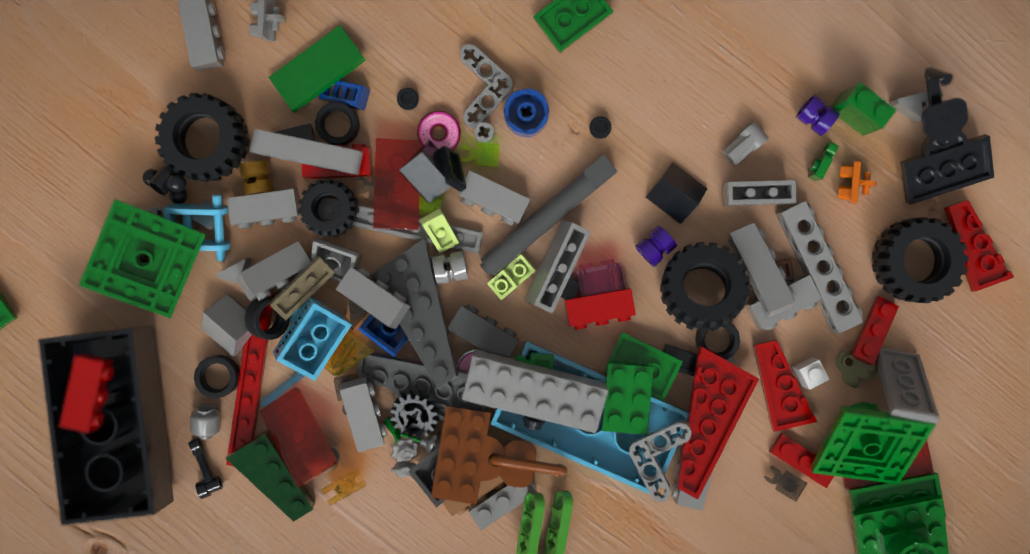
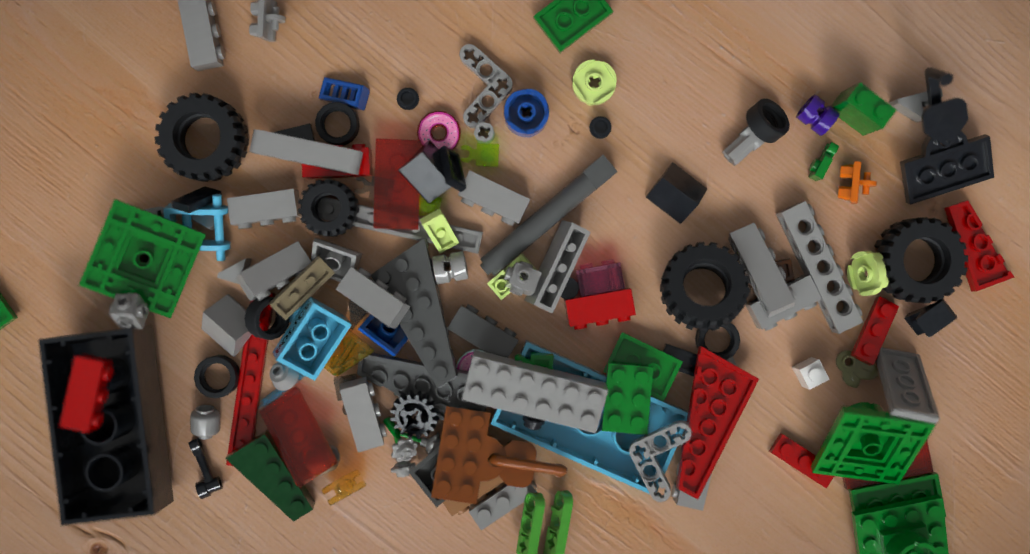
black piece [142,165,188,204] -> none
pearl gold wheel [239,160,274,196] -> none
green tile [268,25,366,113] -> none
dark purple wheel [635,225,677,267] -> none
light grey brick [722,180,796,206] -> none
red wing [753,340,817,432] -> none
clear smoke plate [764,466,807,502] -> none
none -> light grey brick [109,293,149,329]
none -> black tile [171,186,222,213]
none -> light grey cone [269,362,299,391]
none -> light grey brick [504,261,542,296]
none -> yellowish green plate [572,60,617,106]
none -> black tyre [746,98,790,143]
none -> yellowish green plate [847,251,889,296]
none -> black slope [904,299,957,338]

